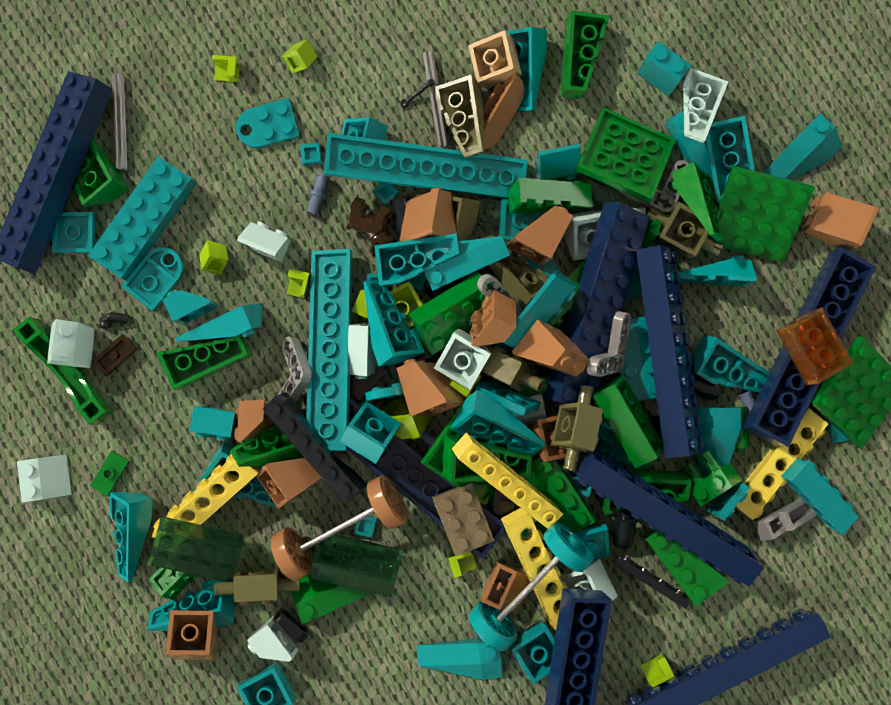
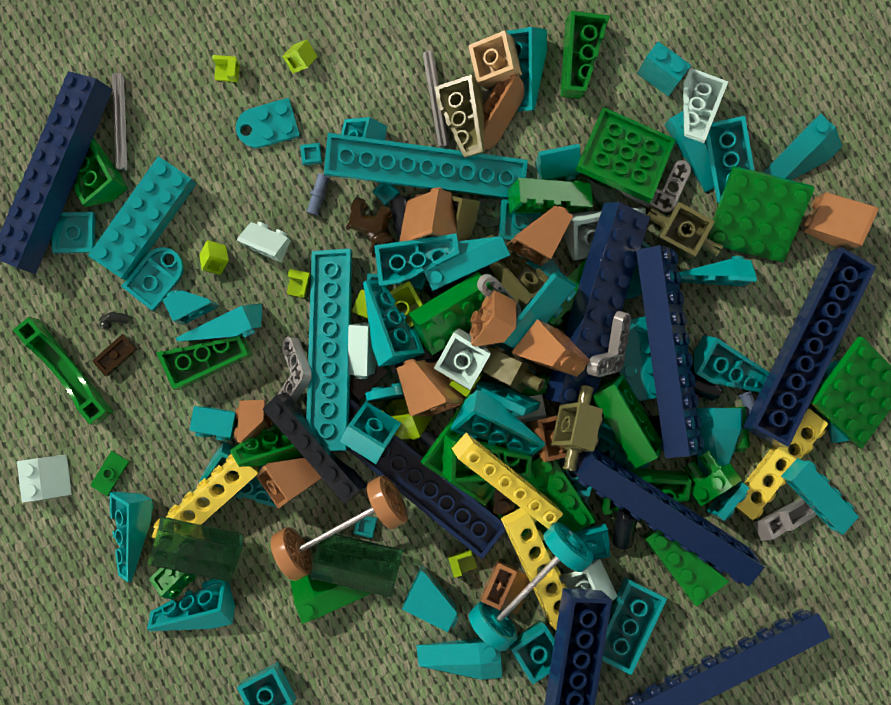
light aqua slope [47,319,95,369] -> none
medium nougat slope [165,610,218,660] -> none
olive brick [214,568,300,605] -> none
light aqua slope [247,617,299,662] -> none
black beam [274,608,310,643] -> none
black hinge [400,79,435,108] -> none
dark tan plate [432,482,494,557] -> none
black plate [612,555,690,609] -> none
lime panel [640,654,675,687] -> none
green tile [642,219,662,247] -> none
green wedge [672,162,722,242] -> none
clear orange brick [776,307,854,385] -> none
none -> teal slope [402,565,459,632]
none -> teal brick [602,576,667,675]

